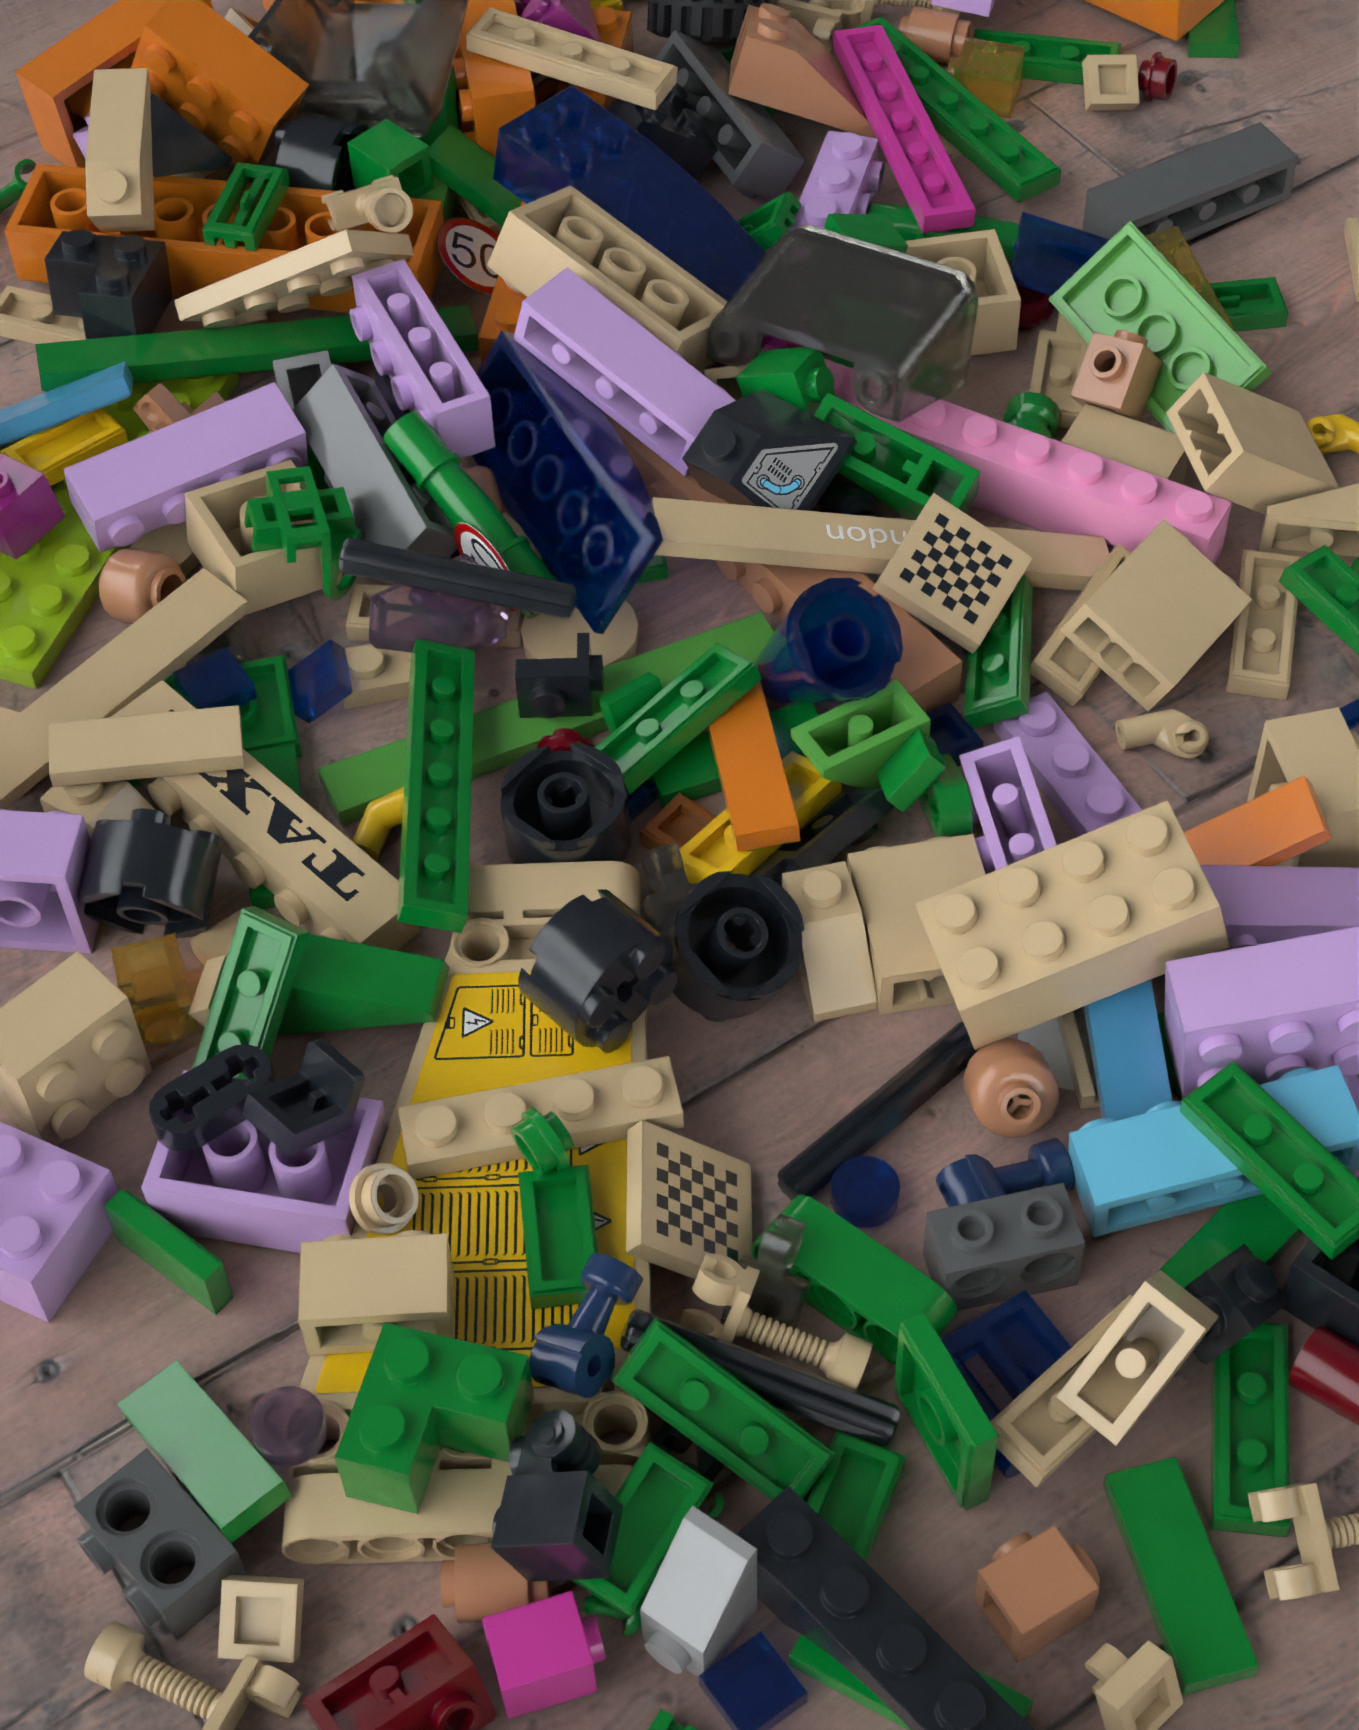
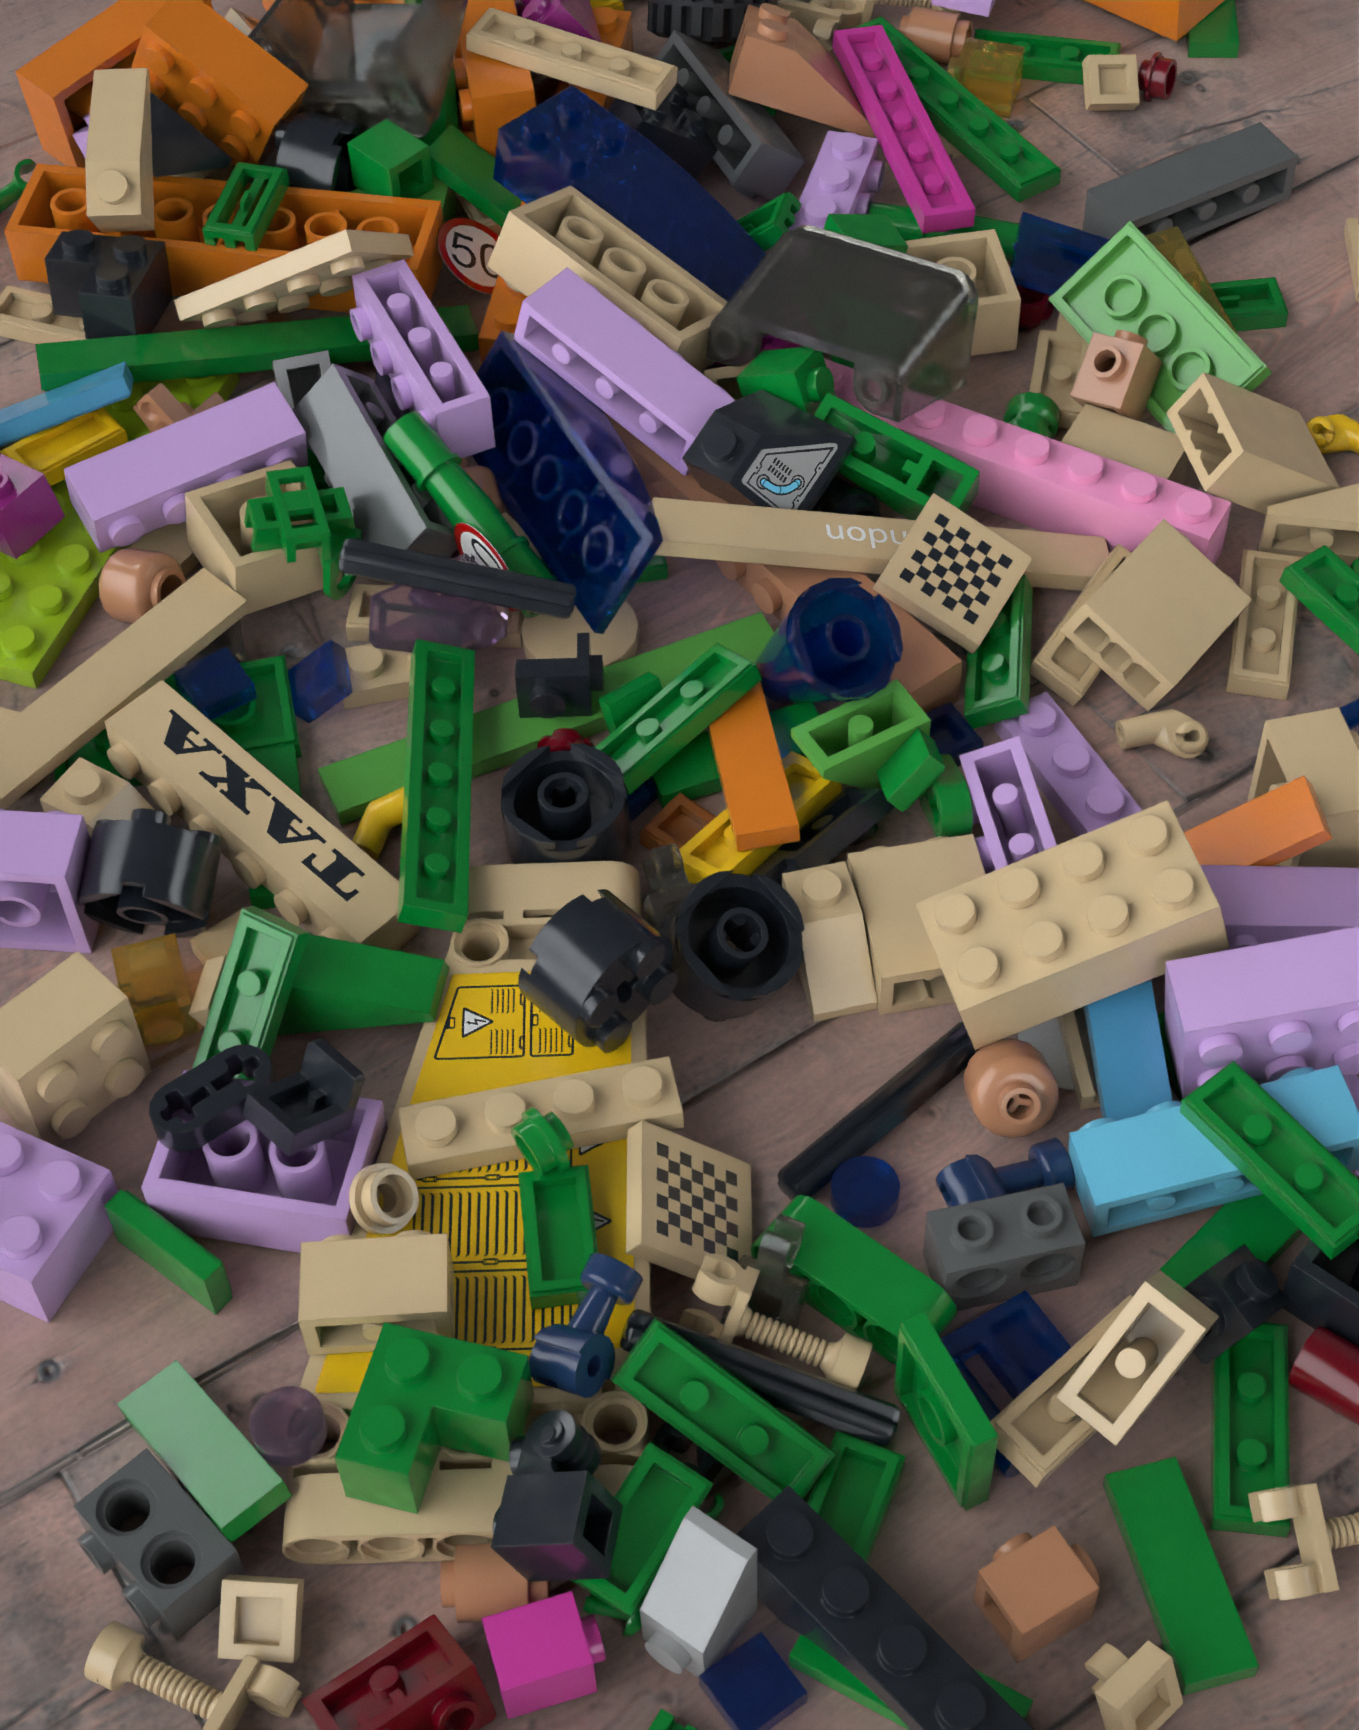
tan tile [48,705,245,787] -> none
tan bar [322,175,413,233] -> none

